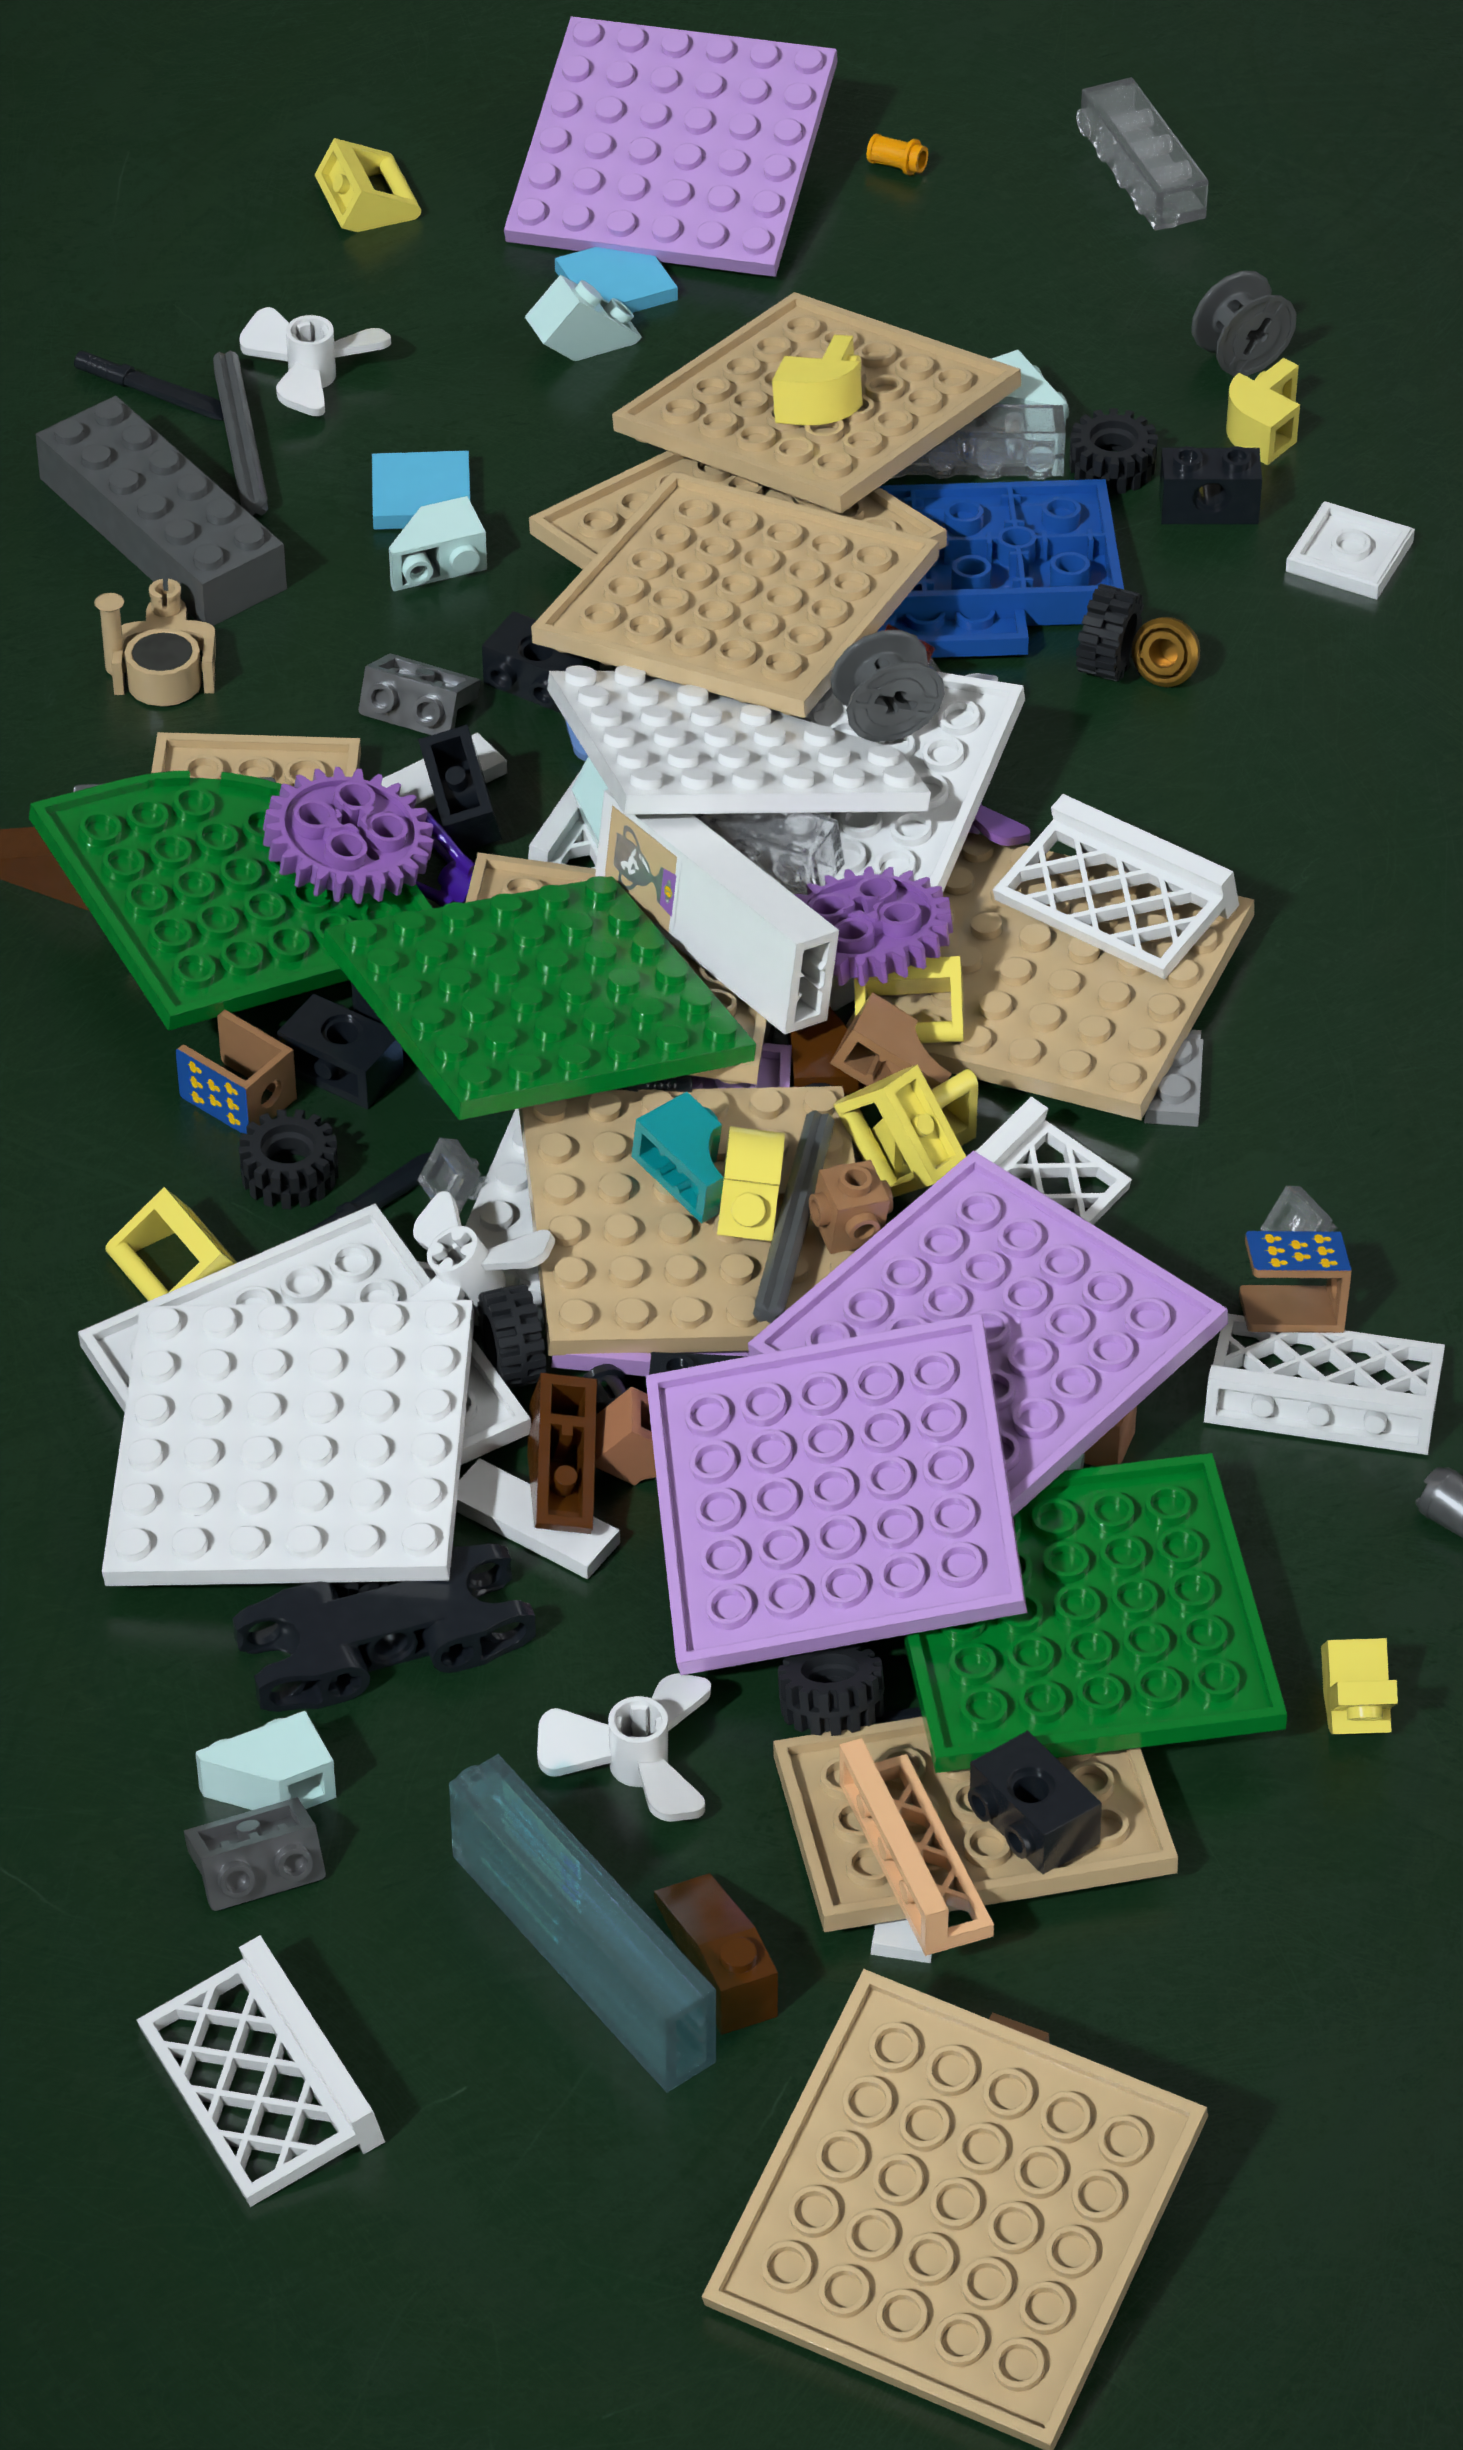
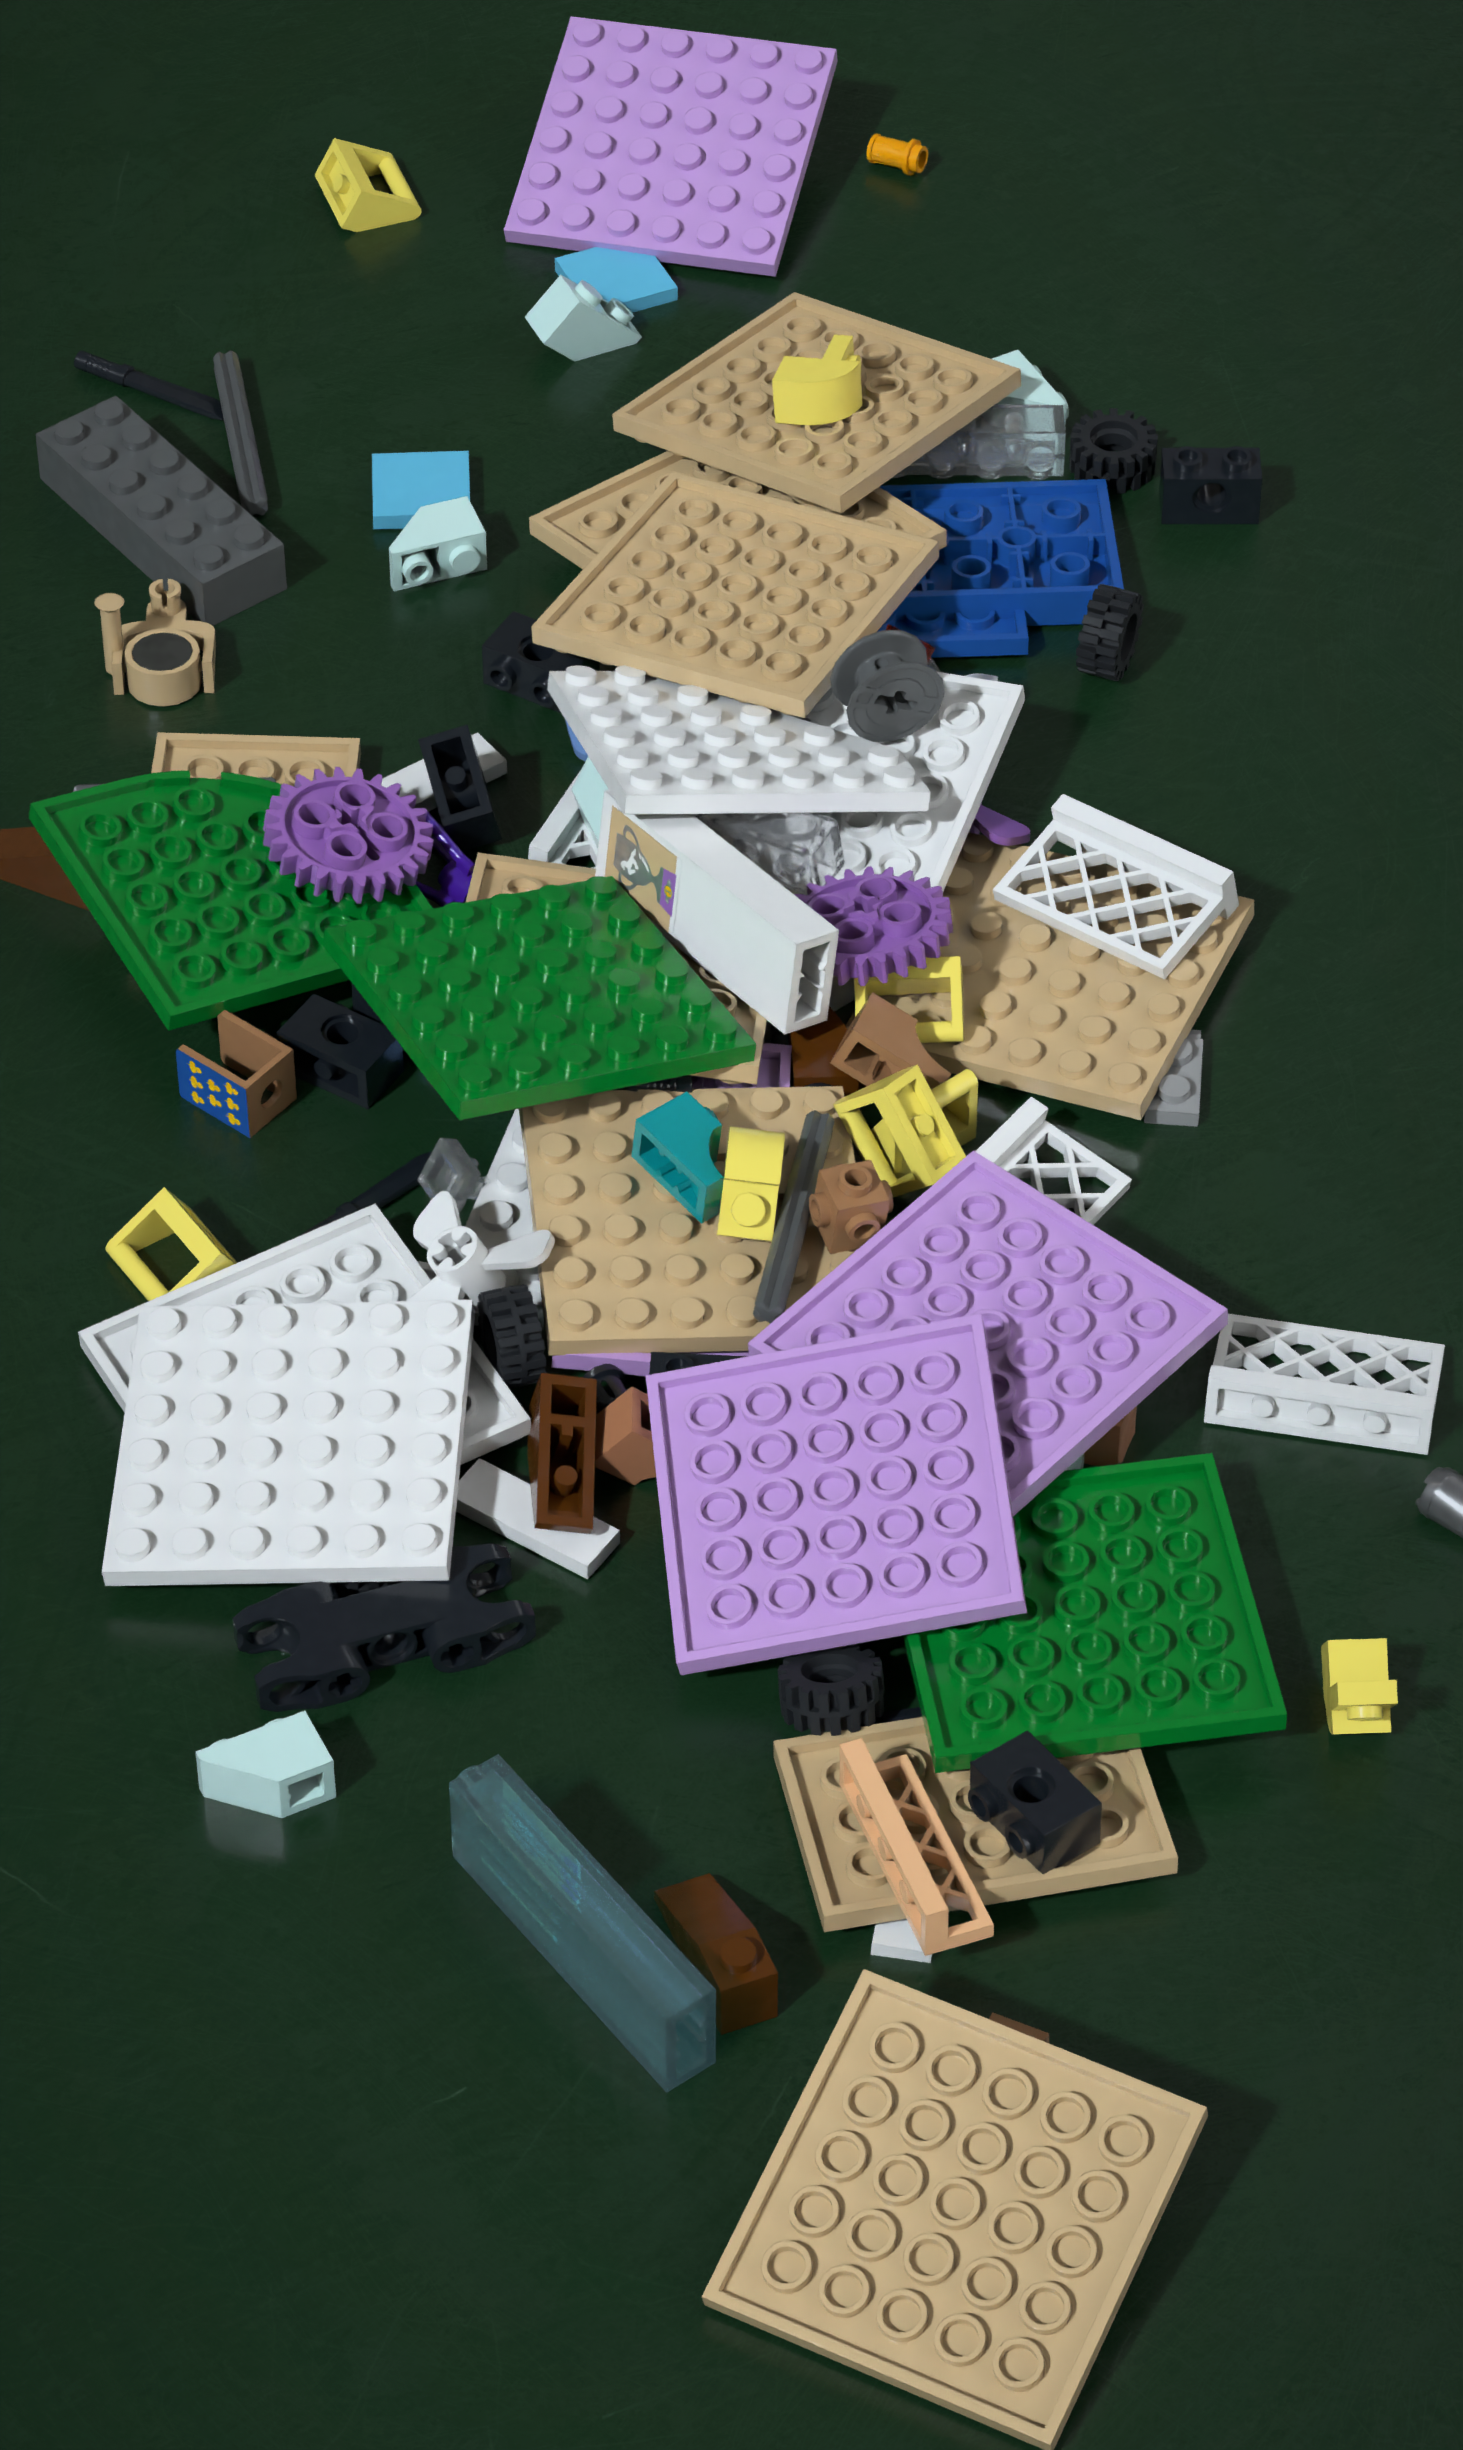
white fence [137,1935,385,2207] -> none
flat silver bracket [184,1797,326,1911] -> none
black tyre [239,1109,339,1209] -> none
white piece [240,307,391,416] -> none
flat silver bracket [358,653,481,735] -> none
white piece [537,1673,711,1822] -> none
clear brick [1076,77,1209,231] -> none
pearl gold brick [1132,617,1200,687] -> none
dark grey piece [1191,271,1297,376] -> none
light yellow brick [1226,358,1300,465] -> none
medium nougat piece [1239,1231,1352,1333] -> none
clear tile [1260,1186,1337,1232] -> none
white tile [1286,501,1415,600] -> none

